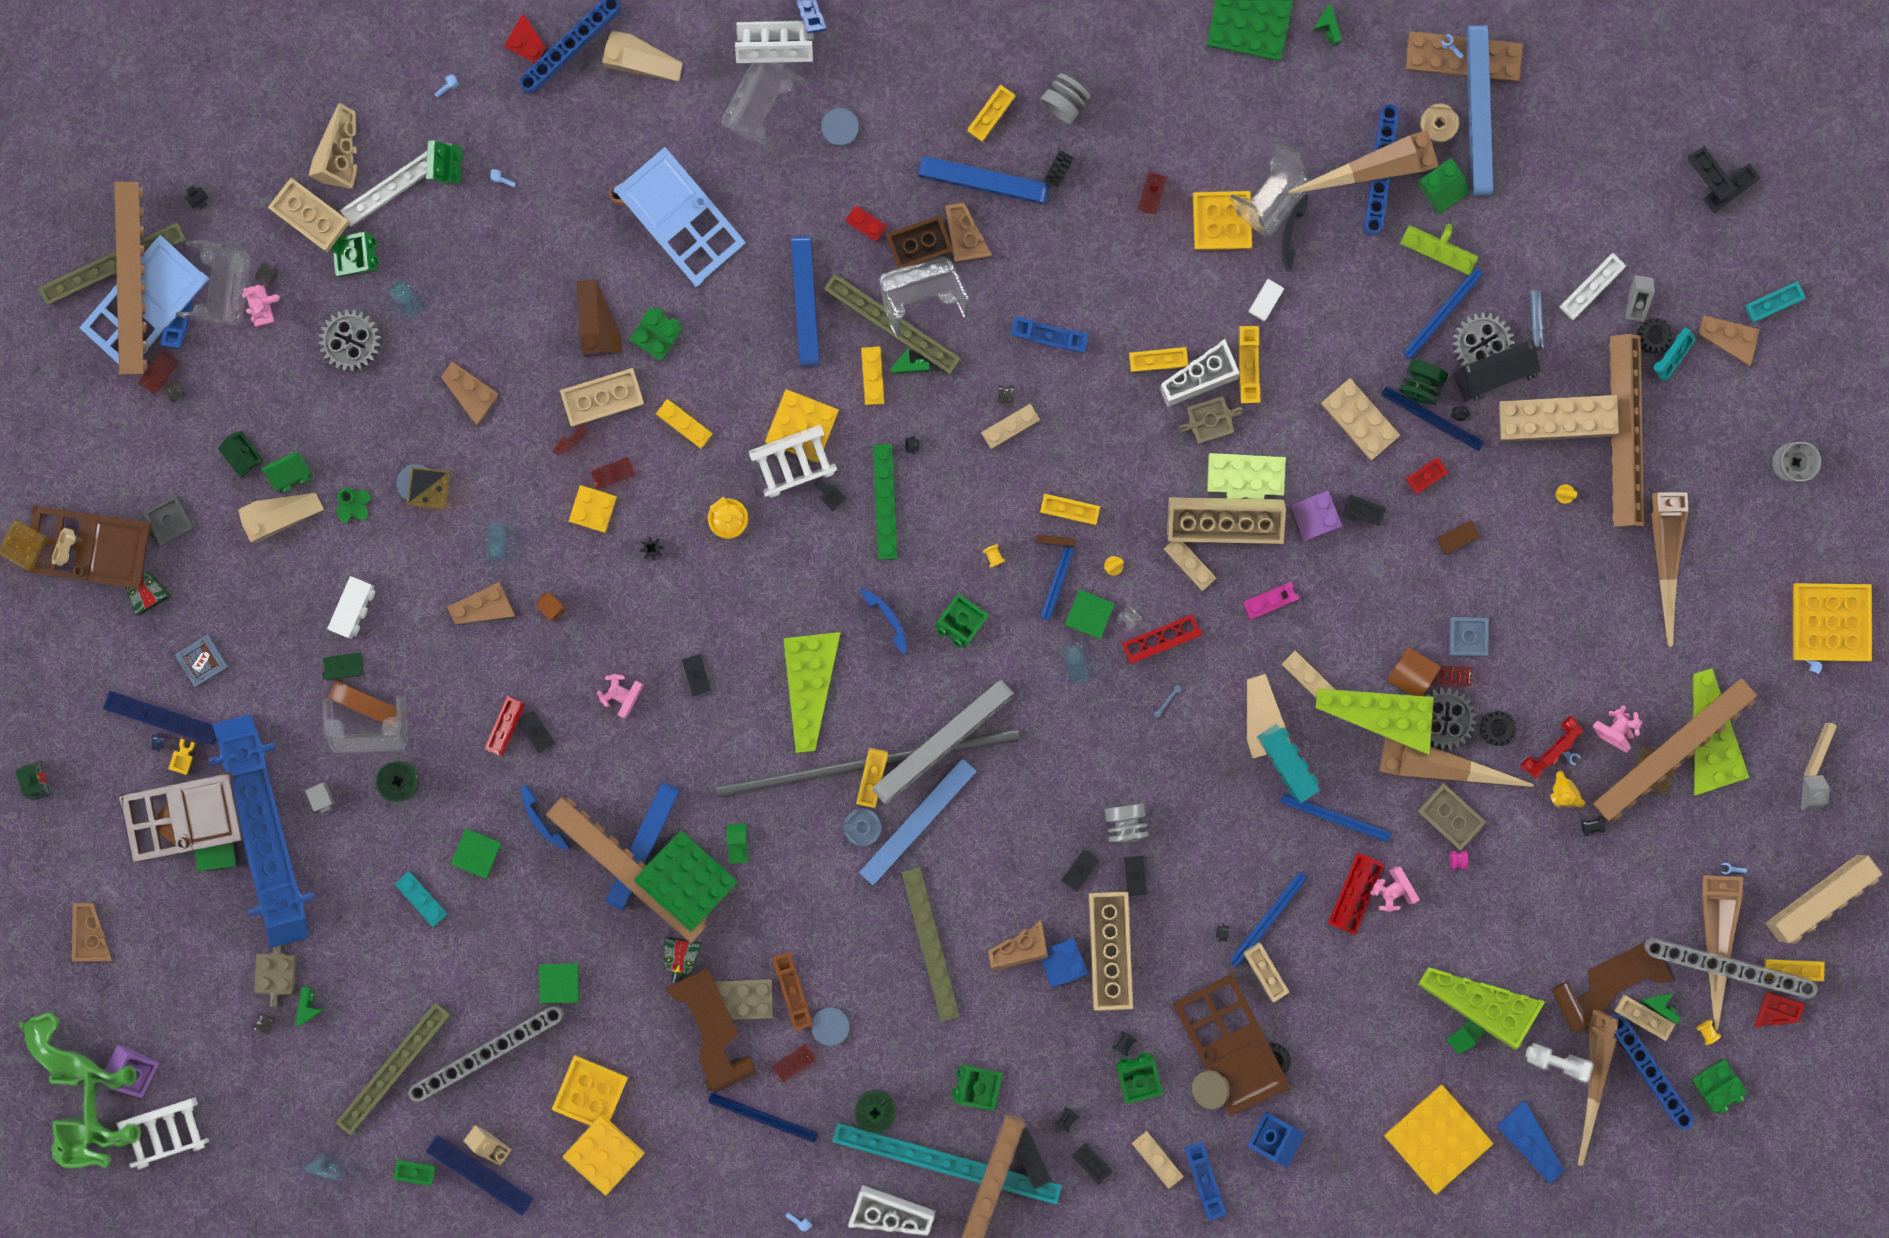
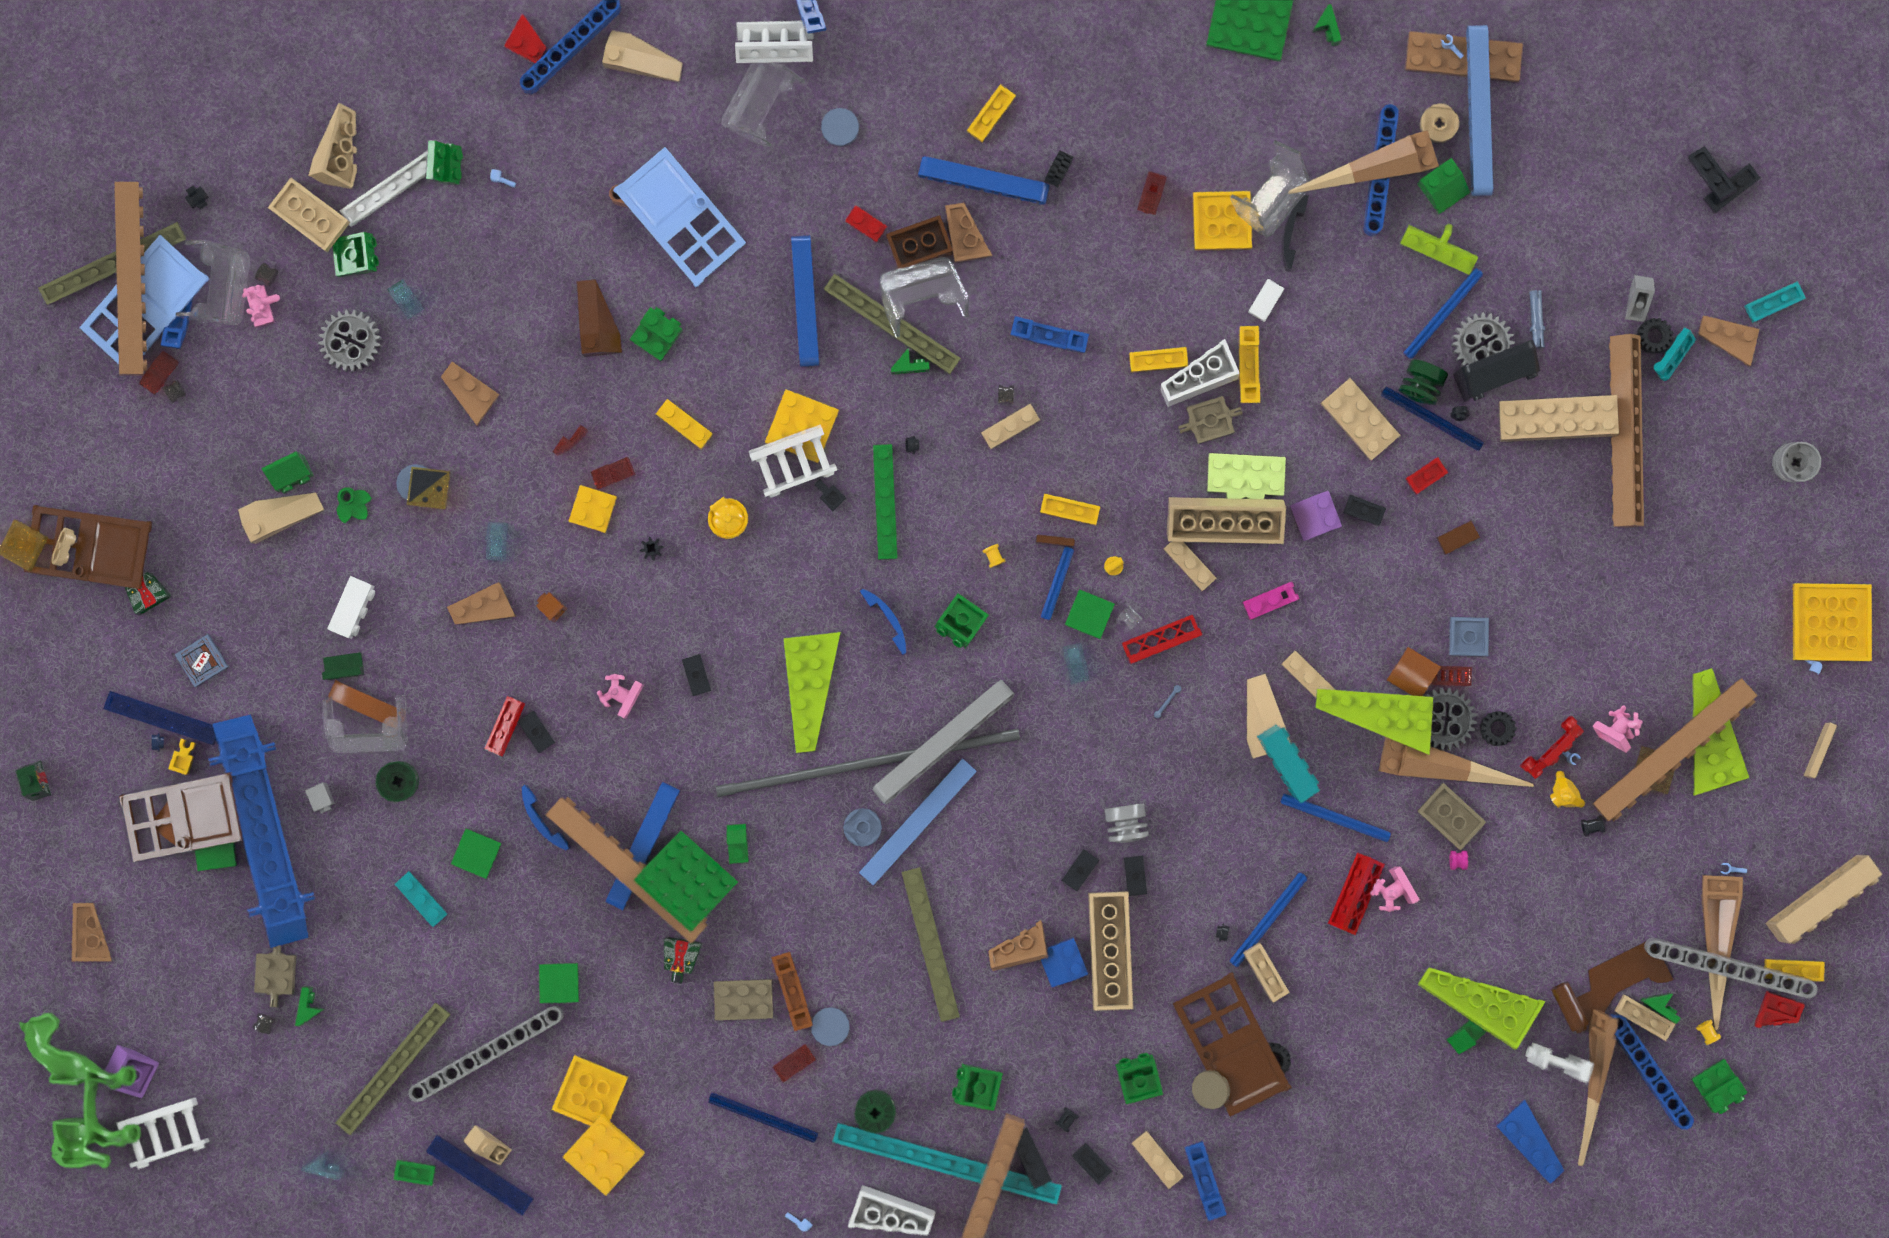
dark grey tile [142,495,195,547] -> none
dark green panel [218,430,264,478] -> none
light blue hand [435,75,458,98] -> none
tan plate [560,368,645,427] -> none
reddish brown door [666,968,757,1093] -> none
yellow plate [856,748,888,808] -> none
yellow plate [861,347,884,406] -> none
light grey wheel [1040,73,1091,124] -> none
black bush [1113,1031,1137,1056] -> none
blue slope [1248,1112,1305,1168] -> none
yellow plate [1384,1084,1493,1195] -> none
yellow plate [1555,484,1577,504] -> none
white tile [1559,253,1626,321] -> none
medium nougat plate [1651,492,1688,647] -> none
light grey slope [1801,775,1830,811] -> none

